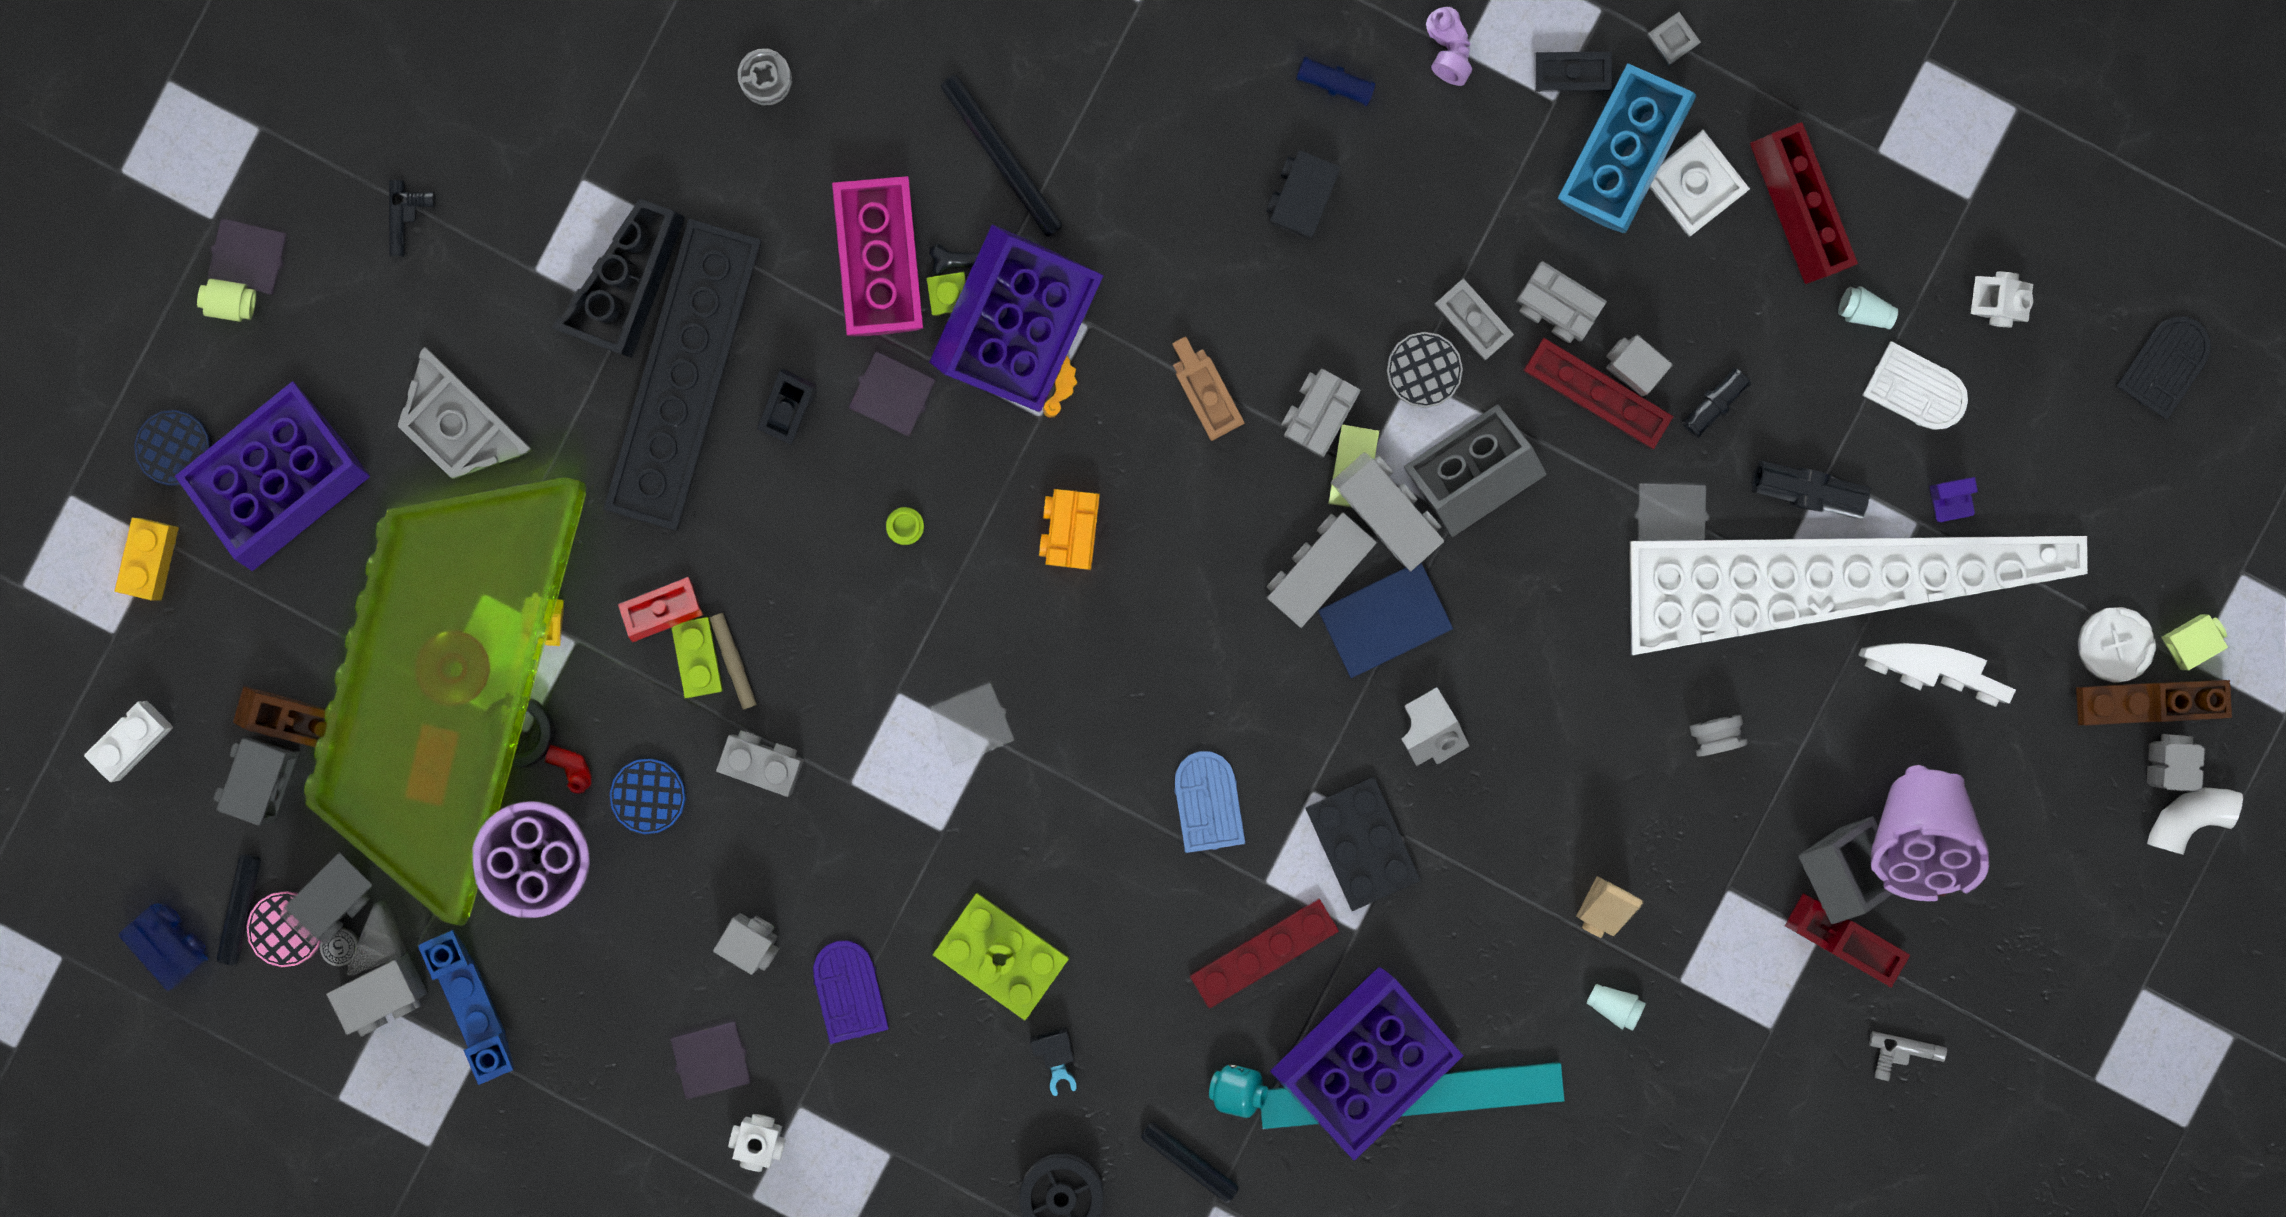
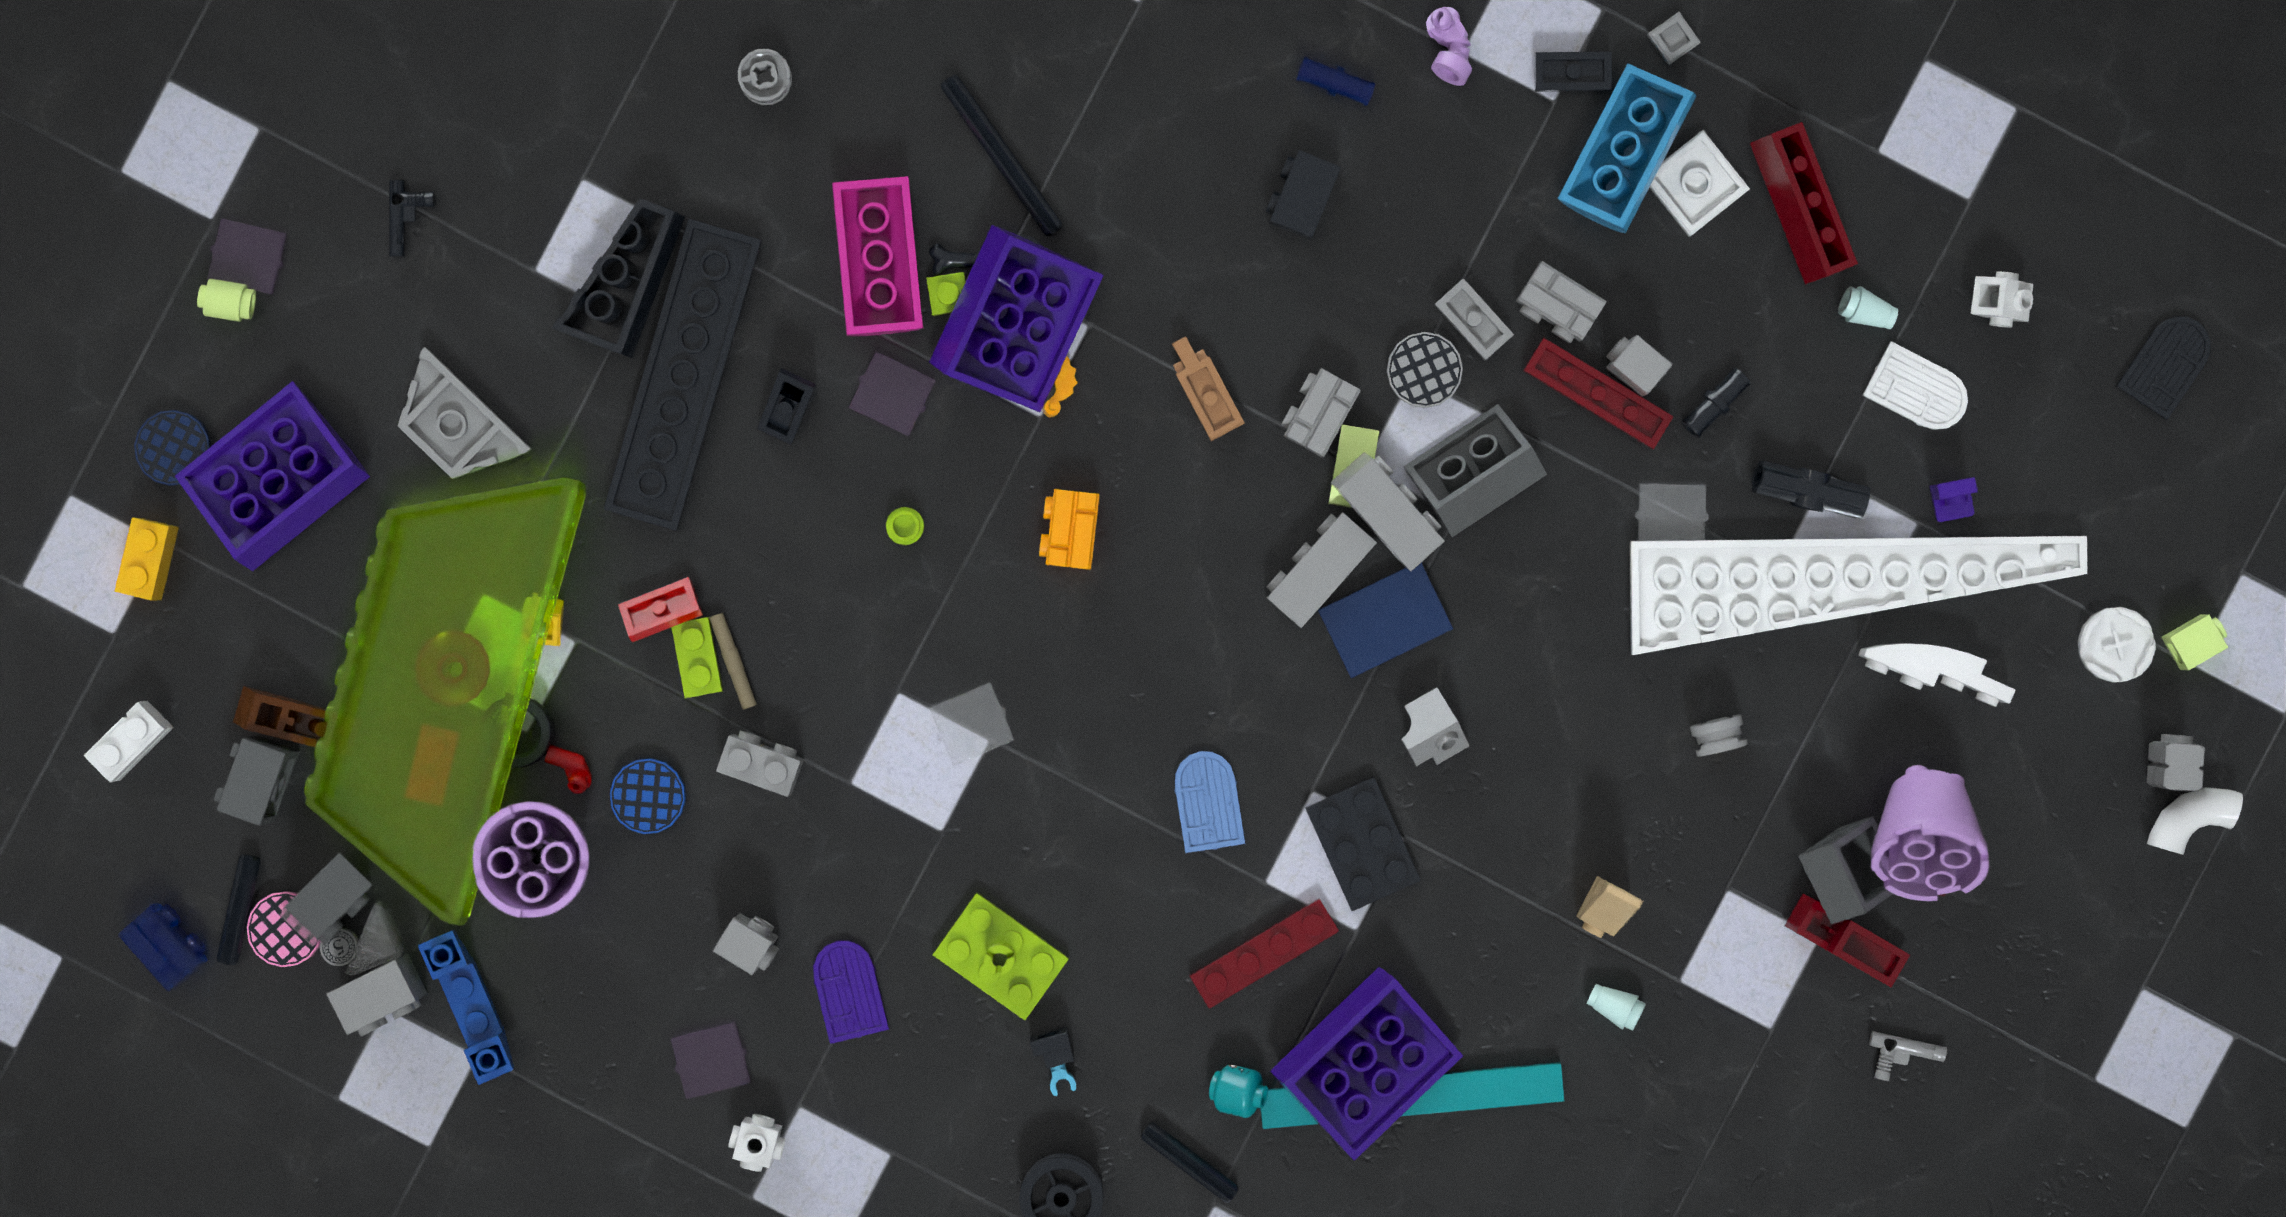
reddish brown slope [2076,680,2232,725] -> none

